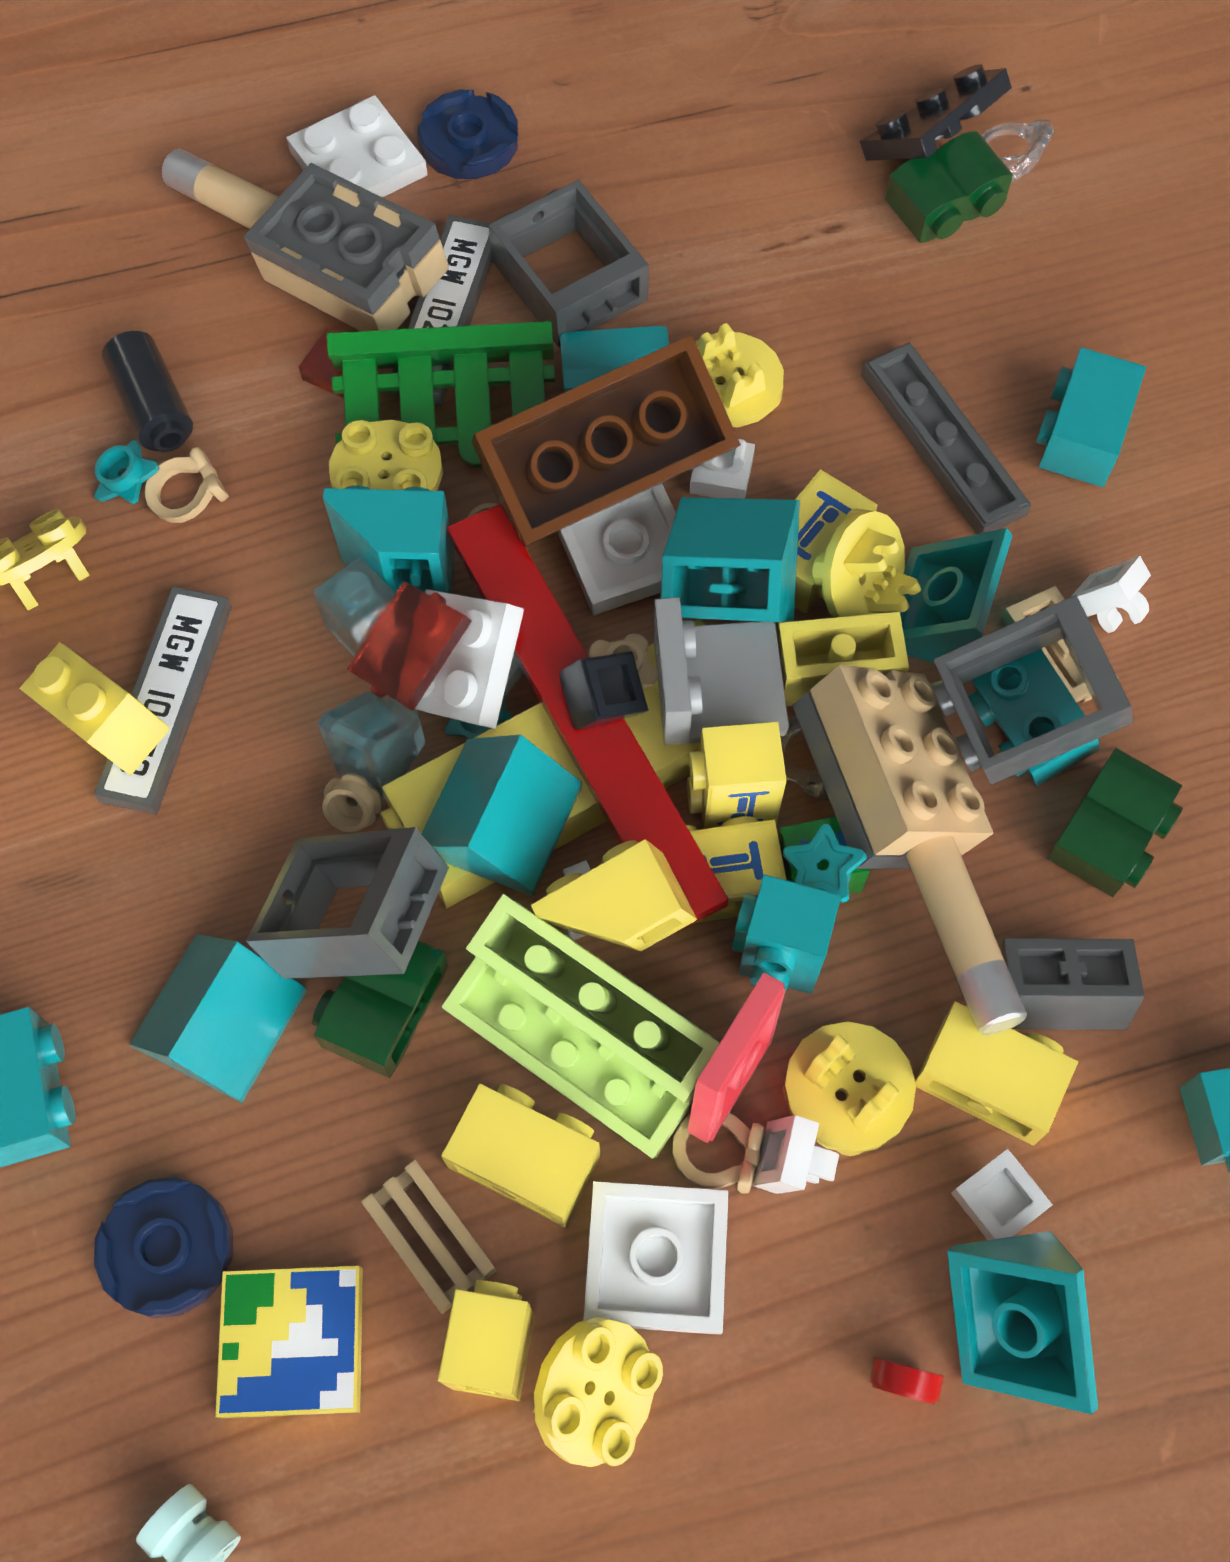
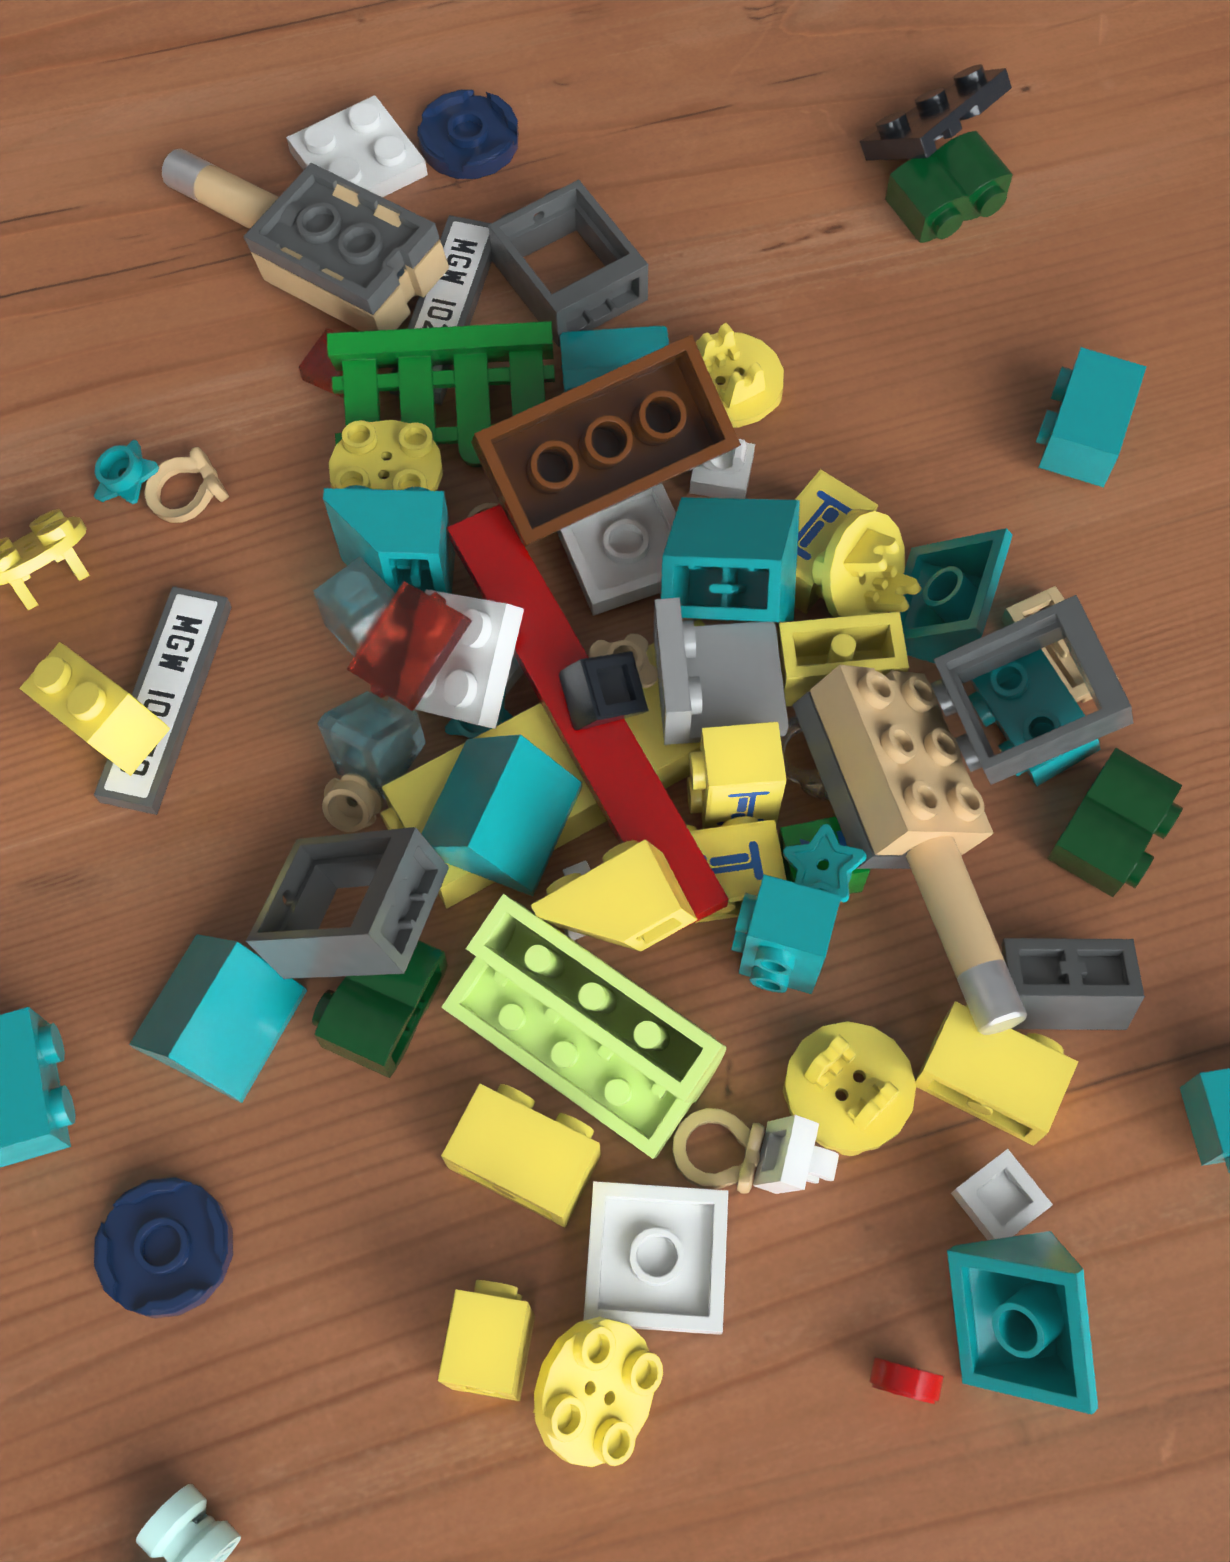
black brick [102,331,193,452] -> none
tile [215,1266,363,1418] -> none
tan tile [361,1160,497,1314] -> none
coral tile [687,973,786,1143] -> none
dark grey tile [861,342,1031,534] -> none
clear piece [981,120,1054,183] -> none
white tile [1071,556,1151,633] -> none

